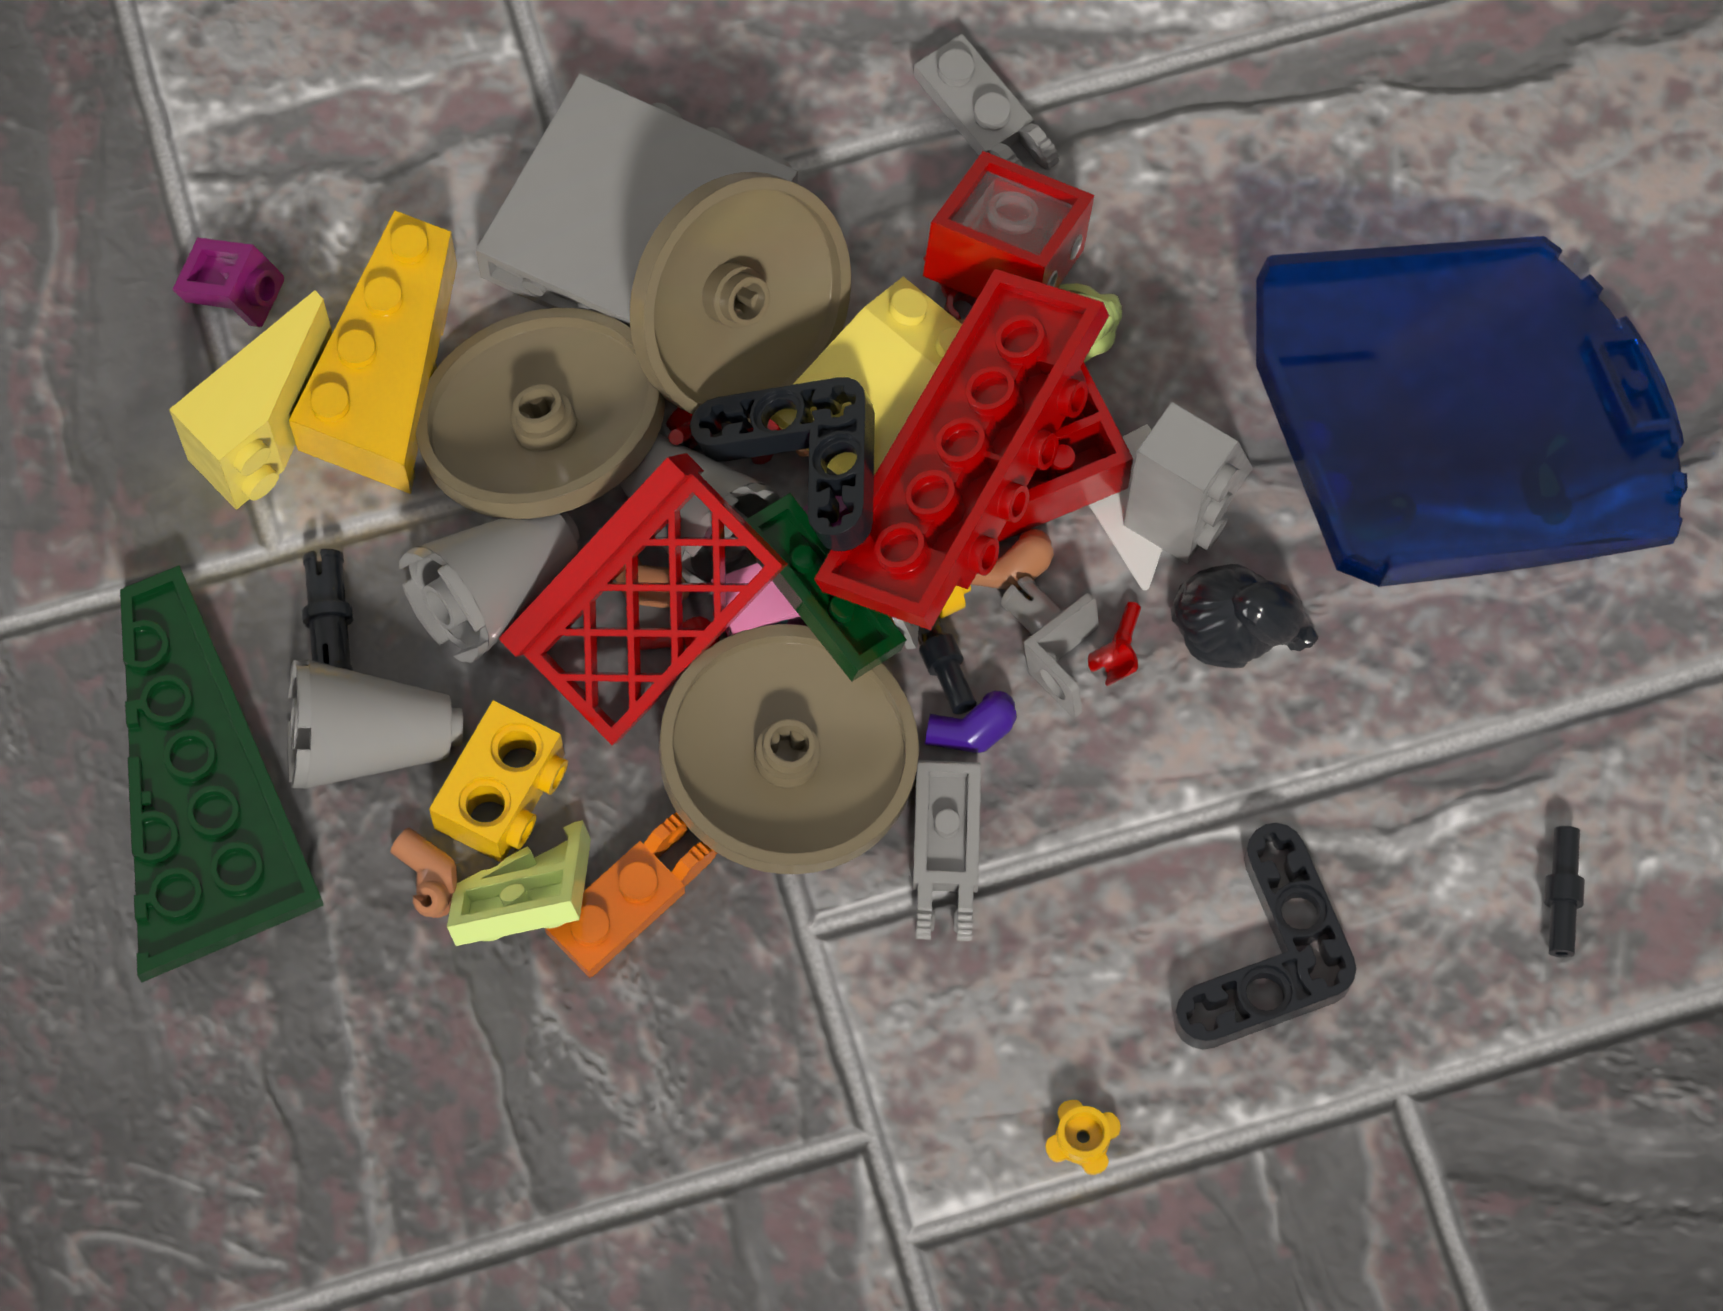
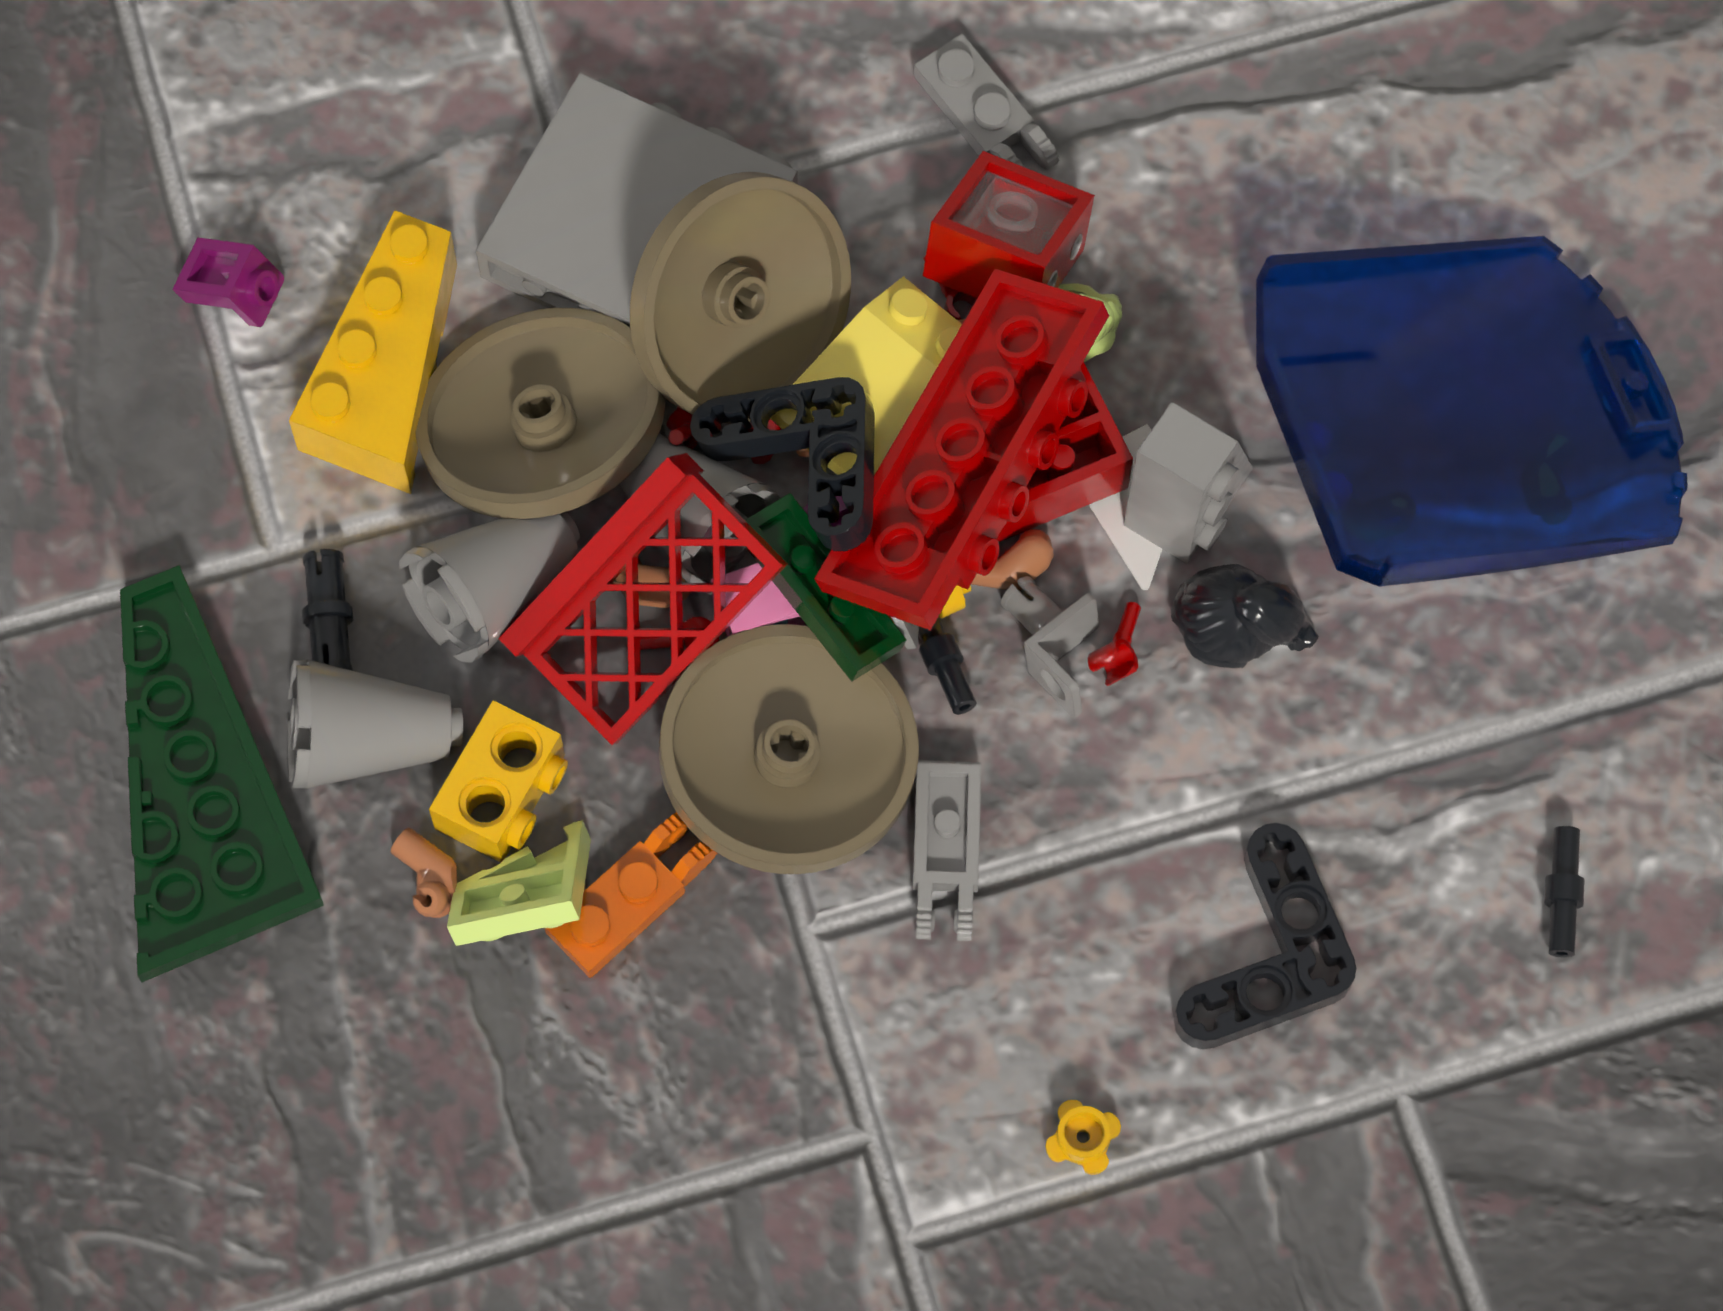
light yellow slope [169,290,332,510] -> none
dark purple arm [925,691,1017,753] -> none

